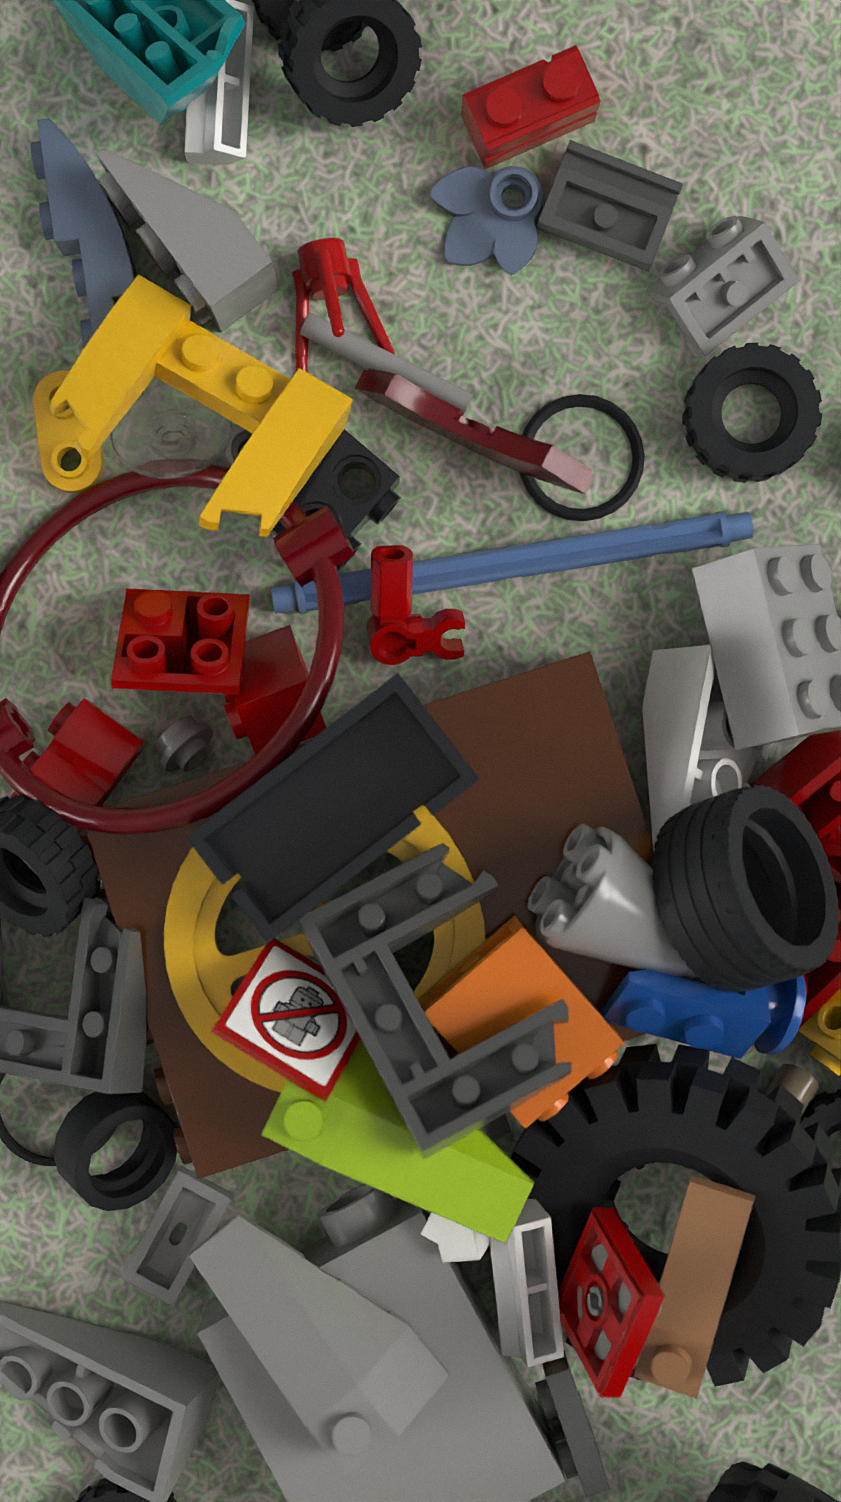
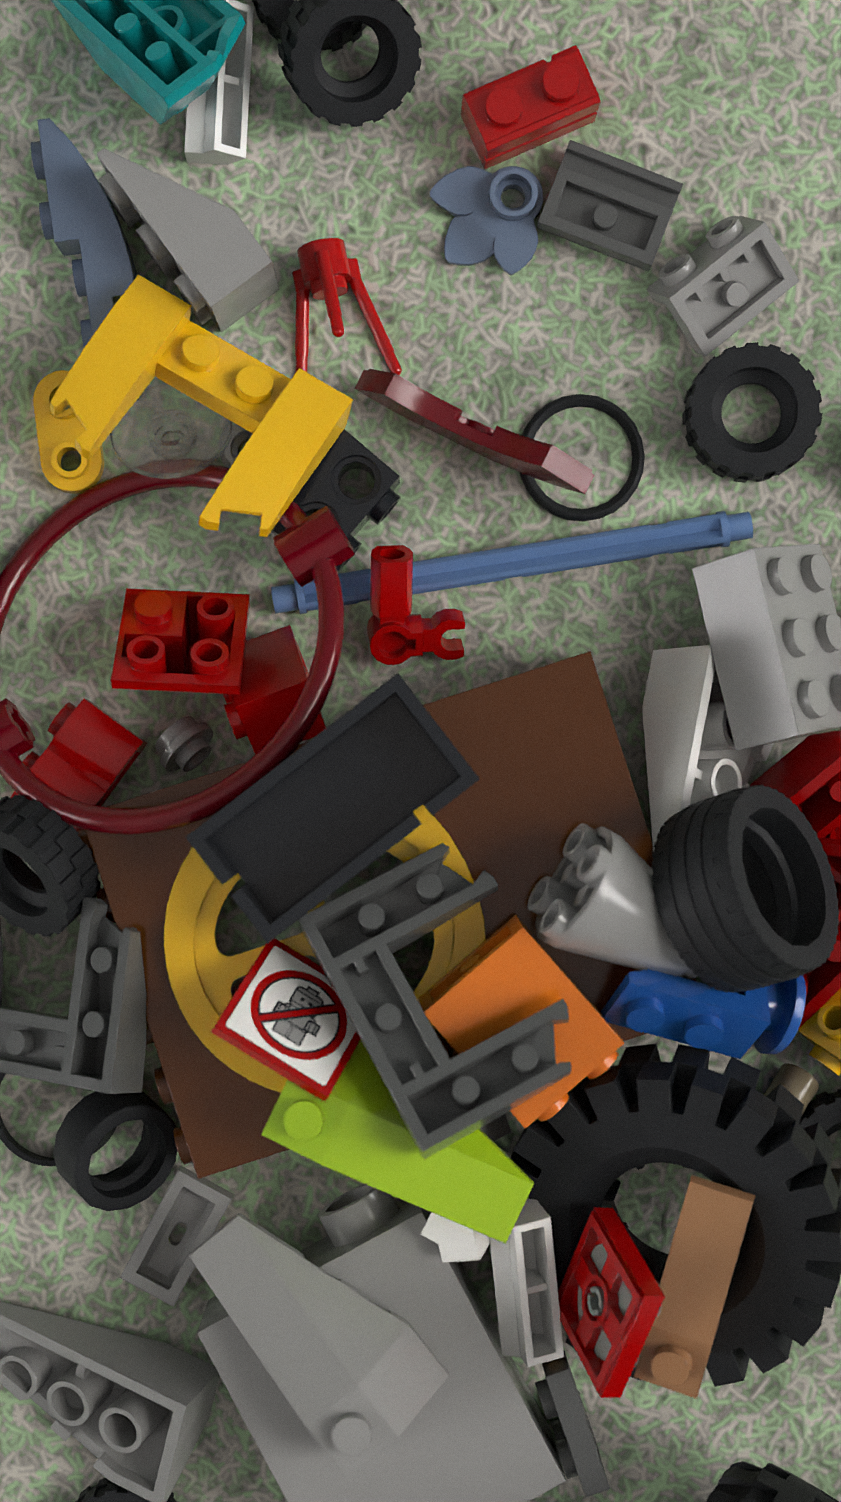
light grey bar [300,312,473,416] -> none

